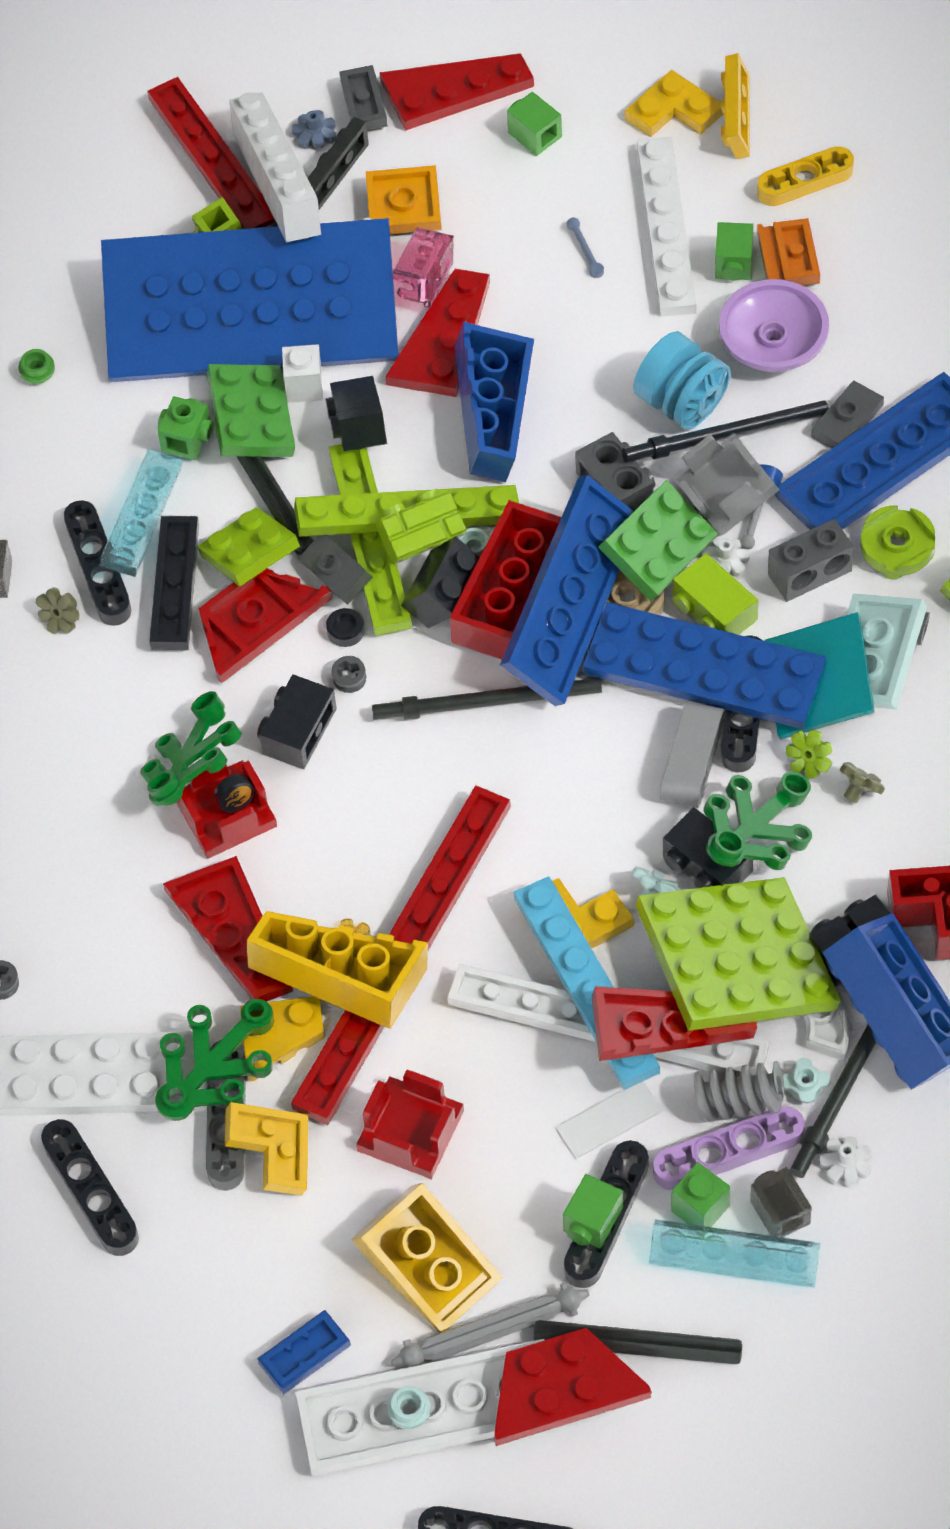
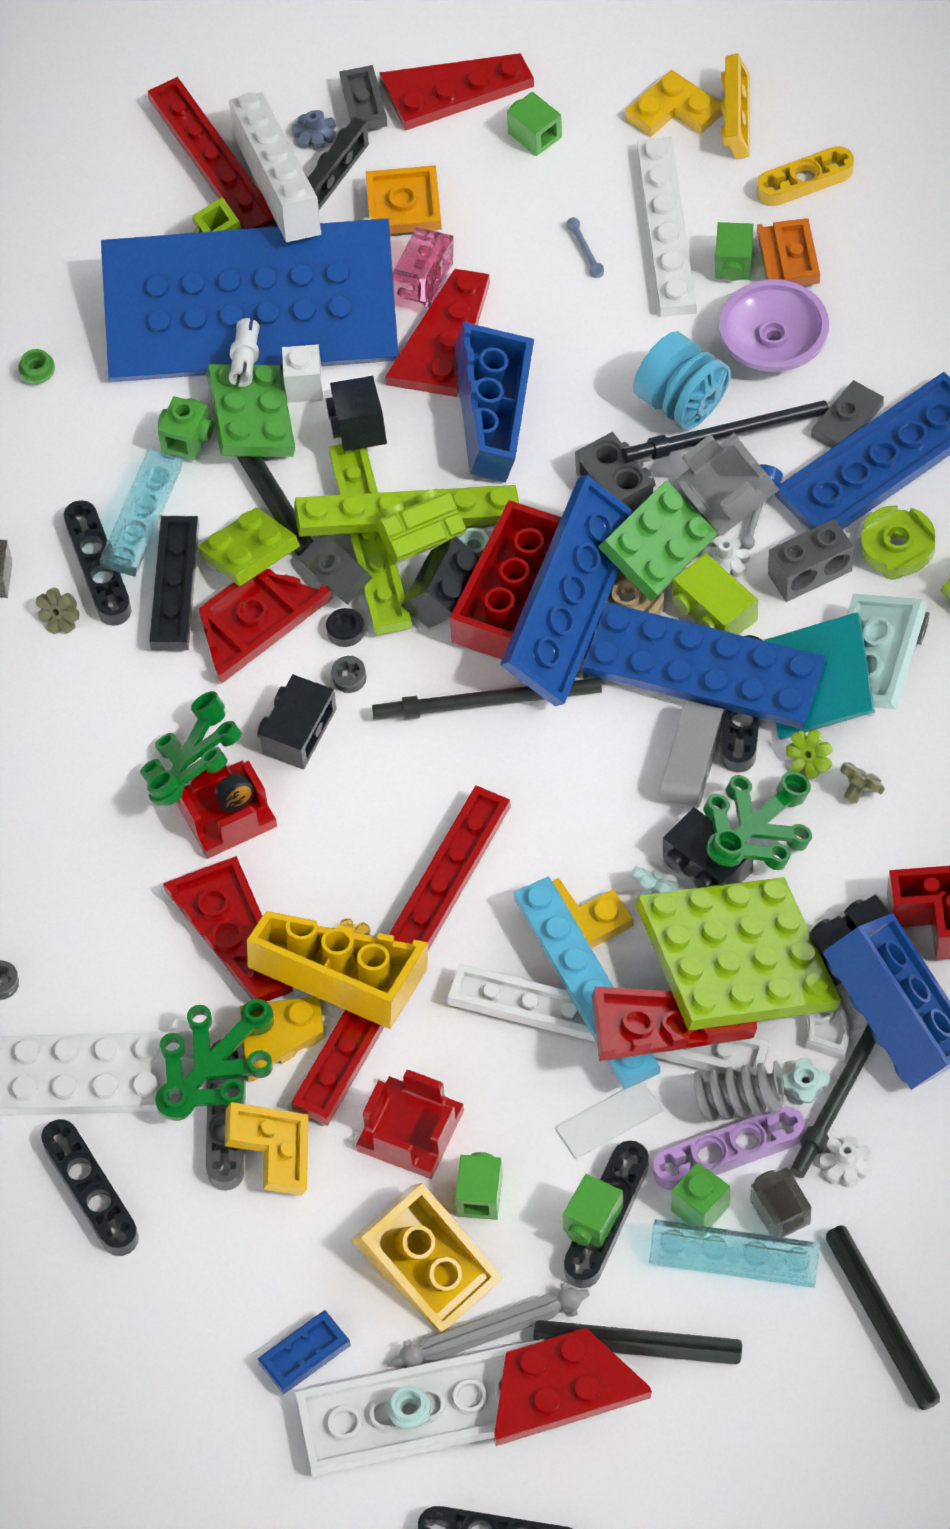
none -> white pin [229,318,260,387]
none -> bright green brick [455,1152,503,1220]
none -> pearl dark grey axle [826,1225,940,1410]

